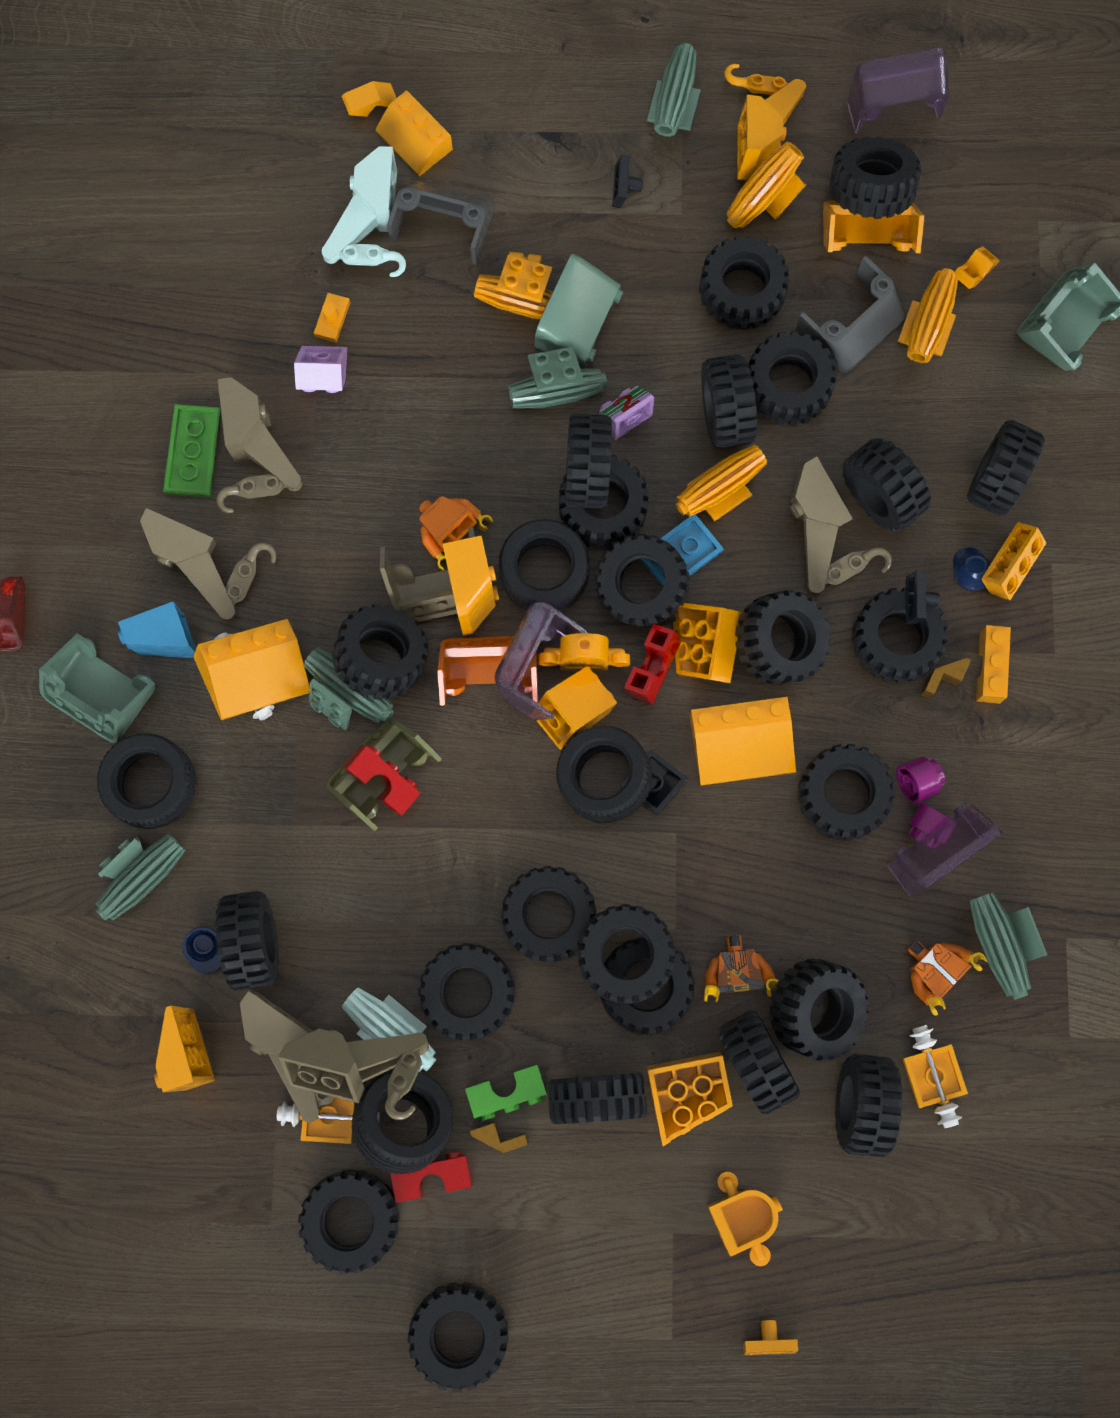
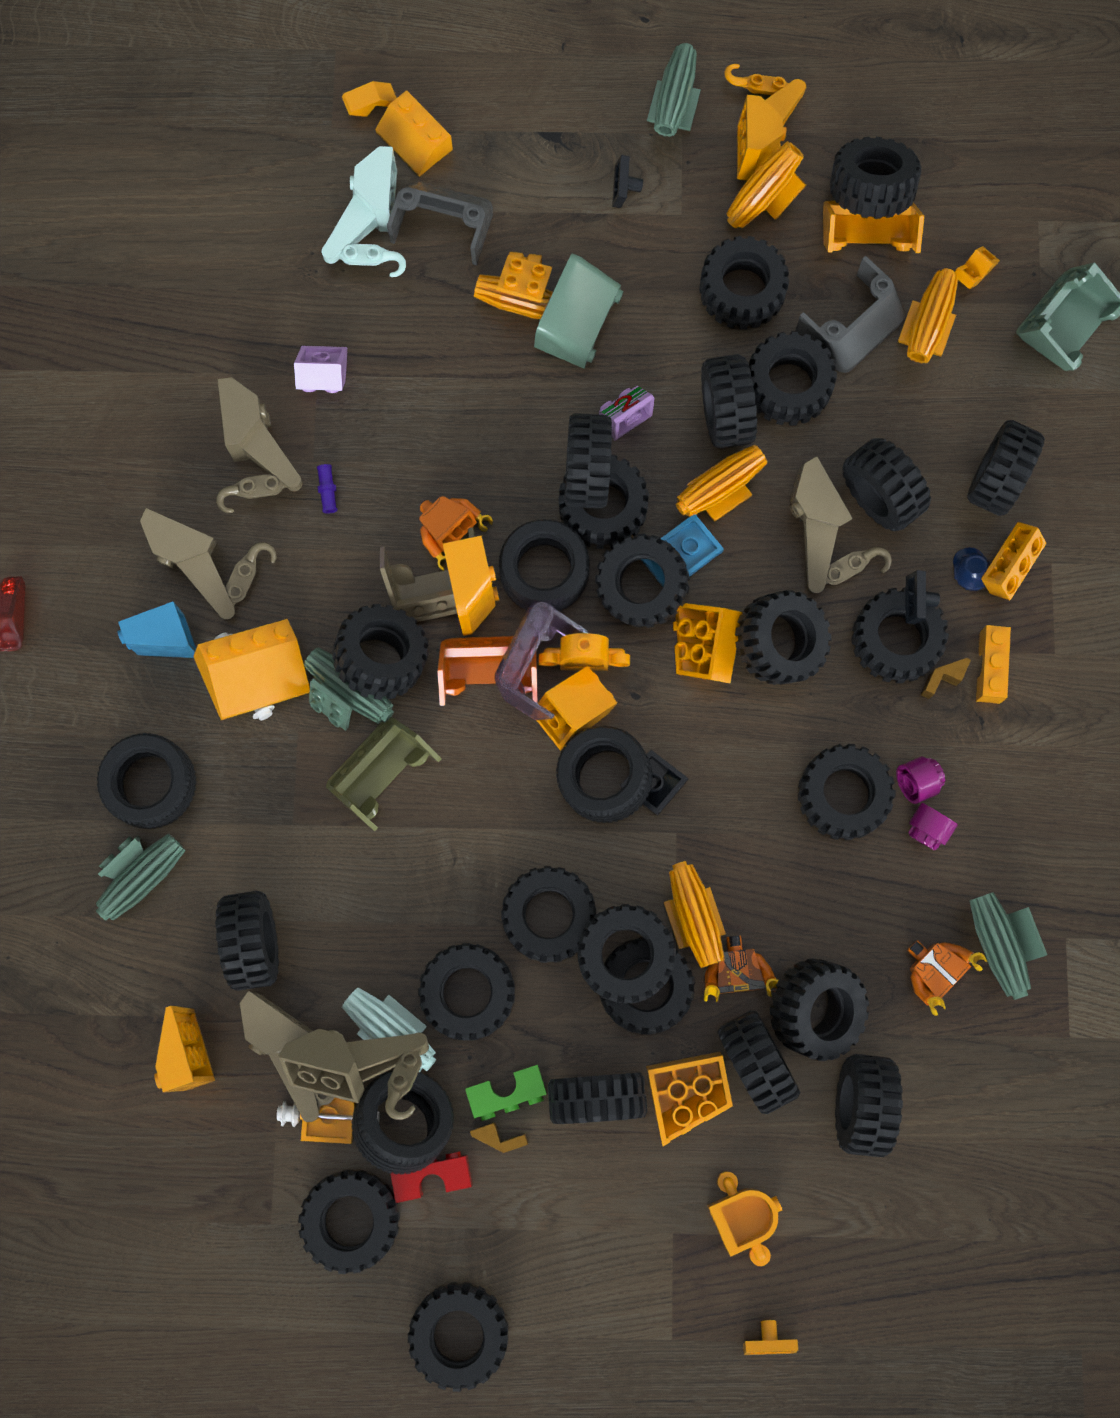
sand green windscreen [39,633,155,743] -> none
bright green tile [163,404,222,498] -> none
dark blue hat [182,926,221,974] -> none
light orange tile [314,293,351,343] -> none
red arch [343,745,421,816] -> none
sand green plate [508,347,607,408] -> none
red arch [624,624,681,705] -> none
light orange slope [689,697,796,786] -> none
clear purple windscreen [847,48,949,133] -> none
clear purple windscreen [887,803,1003,896] -> none
light orange plate [902,1025,968,1128] -> none
none -> dark purple pin [317,464,338,514]
none -> light orange plate [663,861,726,968]

